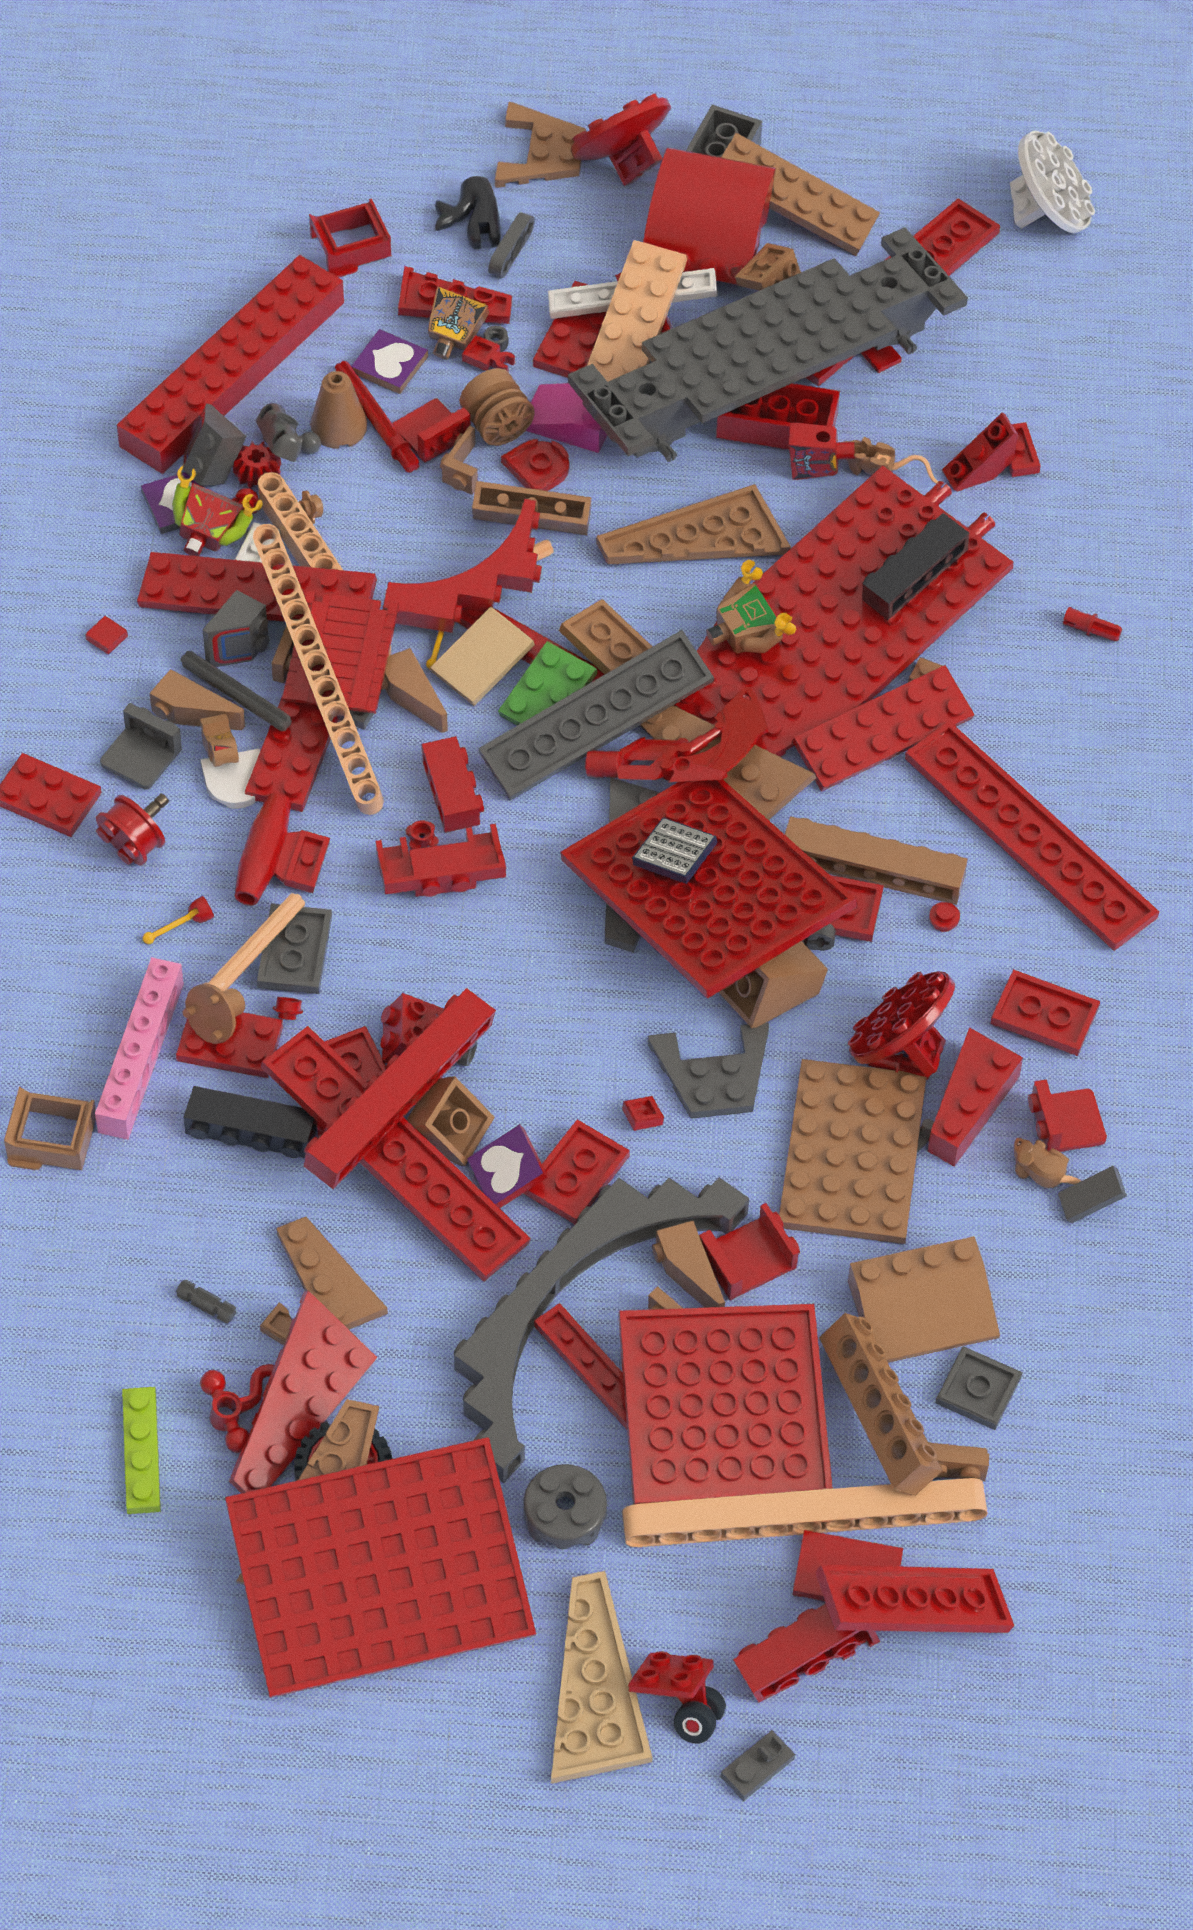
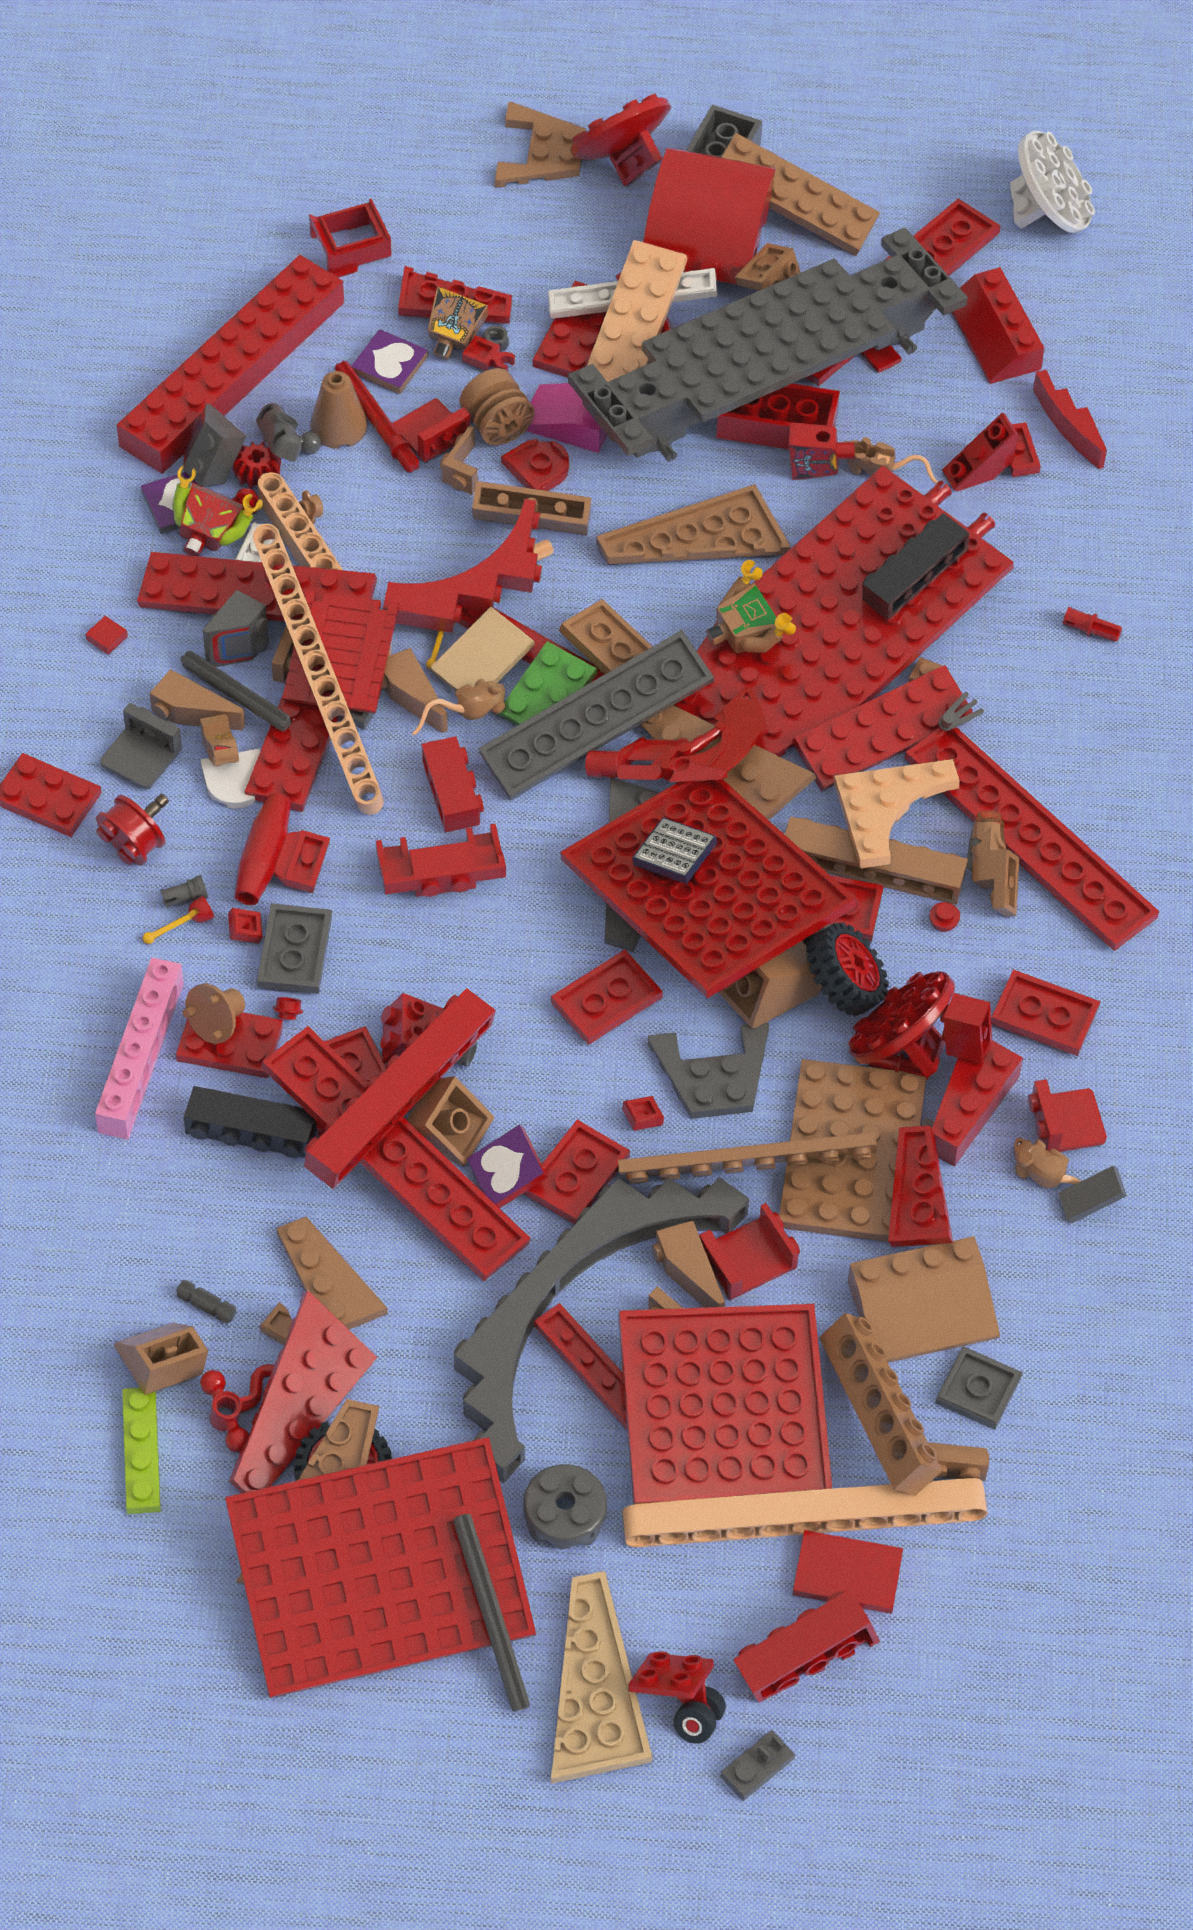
medium nougat piece [4,1087,96,1170] -> none
light nougat axle [203,893,305,992] -> none
red plate [406,820,439,849] -> none
black piece [435,176,501,249] -> none
dark grey beam [488,212,535,278] -> none
red plate [815,1564,1015,1633] -> none
none -> medium nougat slope [114,1323,208,1395]
none -> dark grey pin [160,875,208,909]
none -> red tile [228,908,263,944]
none -> medium nougat animal [412,679,505,735]
none -> dark grey axle [453,1514,530,1712]
none -> red plate [551,950,663,1045]
none -> medium nougat plate [618,1132,877,1184]
none -> black wheel [806,922,889,1016]
none -> light nougat plate [834,759,960,868]
none -> red wing [888,1125,953,1247]
none -> dark grey piece [939,692,984,731]
none -> red brick [940,993,992,1064]
none -> red slope [951,267,1045,384]
none -> medium nougat plate [967,811,1019,917]
none -> red slope [1033,369,1107,469]

